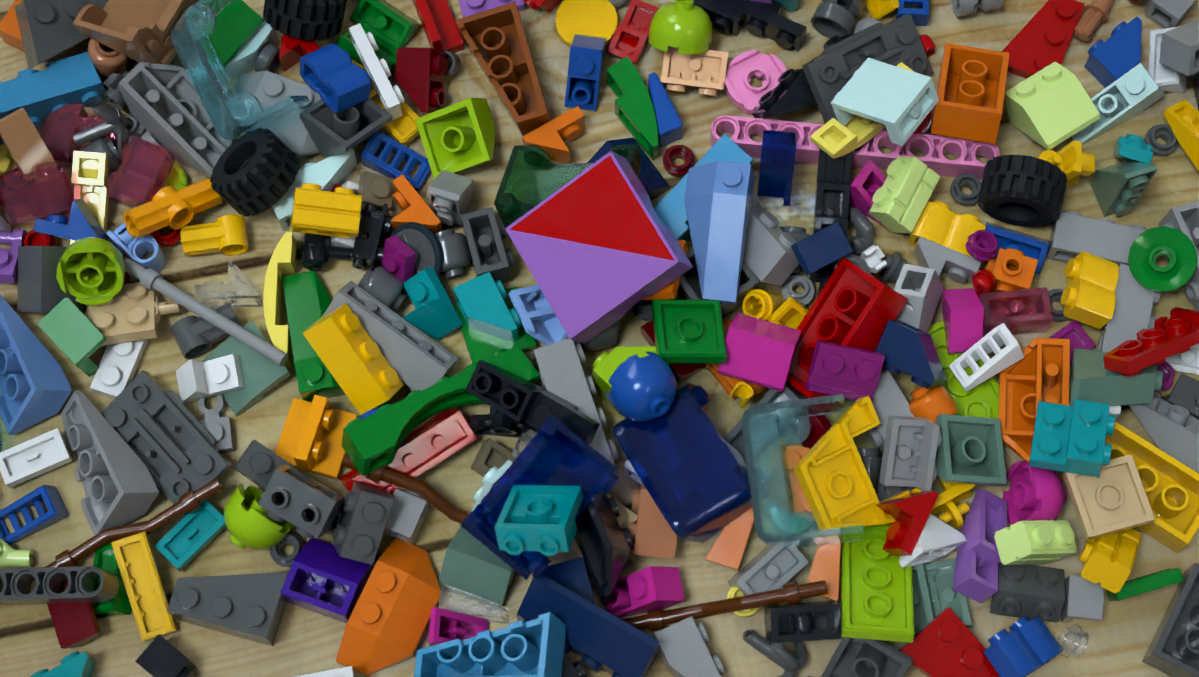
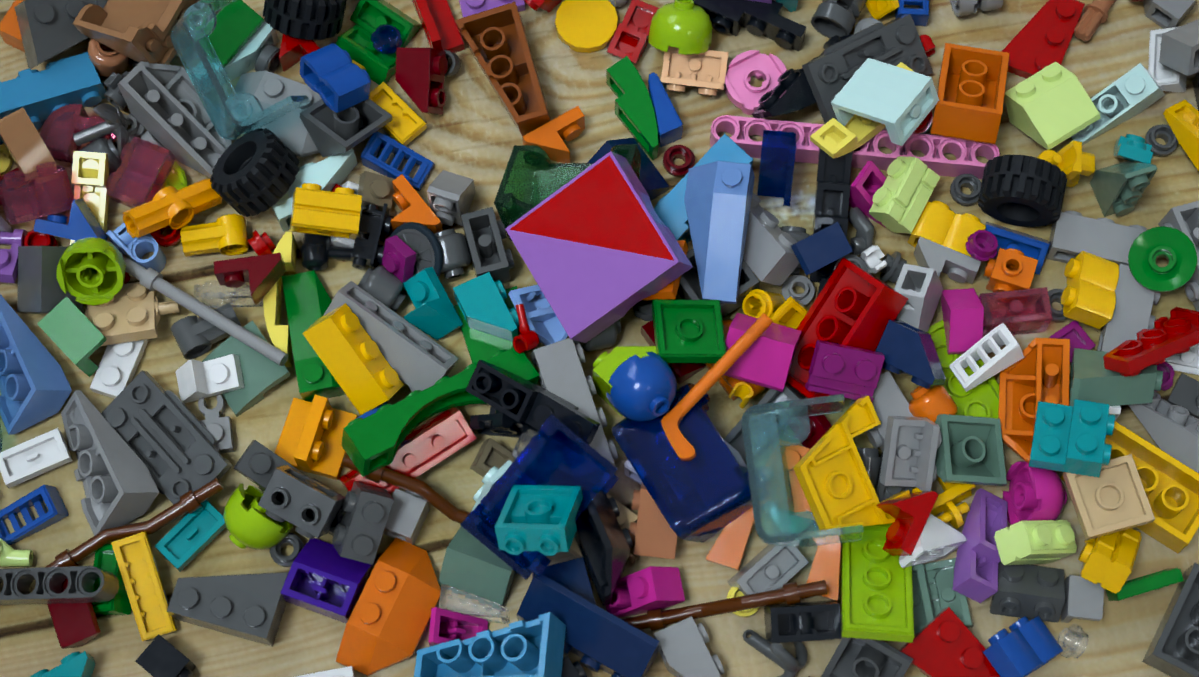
white plate [348,23,405,121] -> none
lime slope [415,98,496,180] -> none
blue slope [564,34,606,111] -> none
red arm [971,269,996,303] -> none
blue slope [1084,16,1142,88] -> none
none -> dark red slope [214,253,286,305]
none -> red plate [247,230,276,256]
none -> clear blue plate [371,25,402,54]
none -> red hand [513,304,539,353]
none -> orange piece [661,313,773,461]

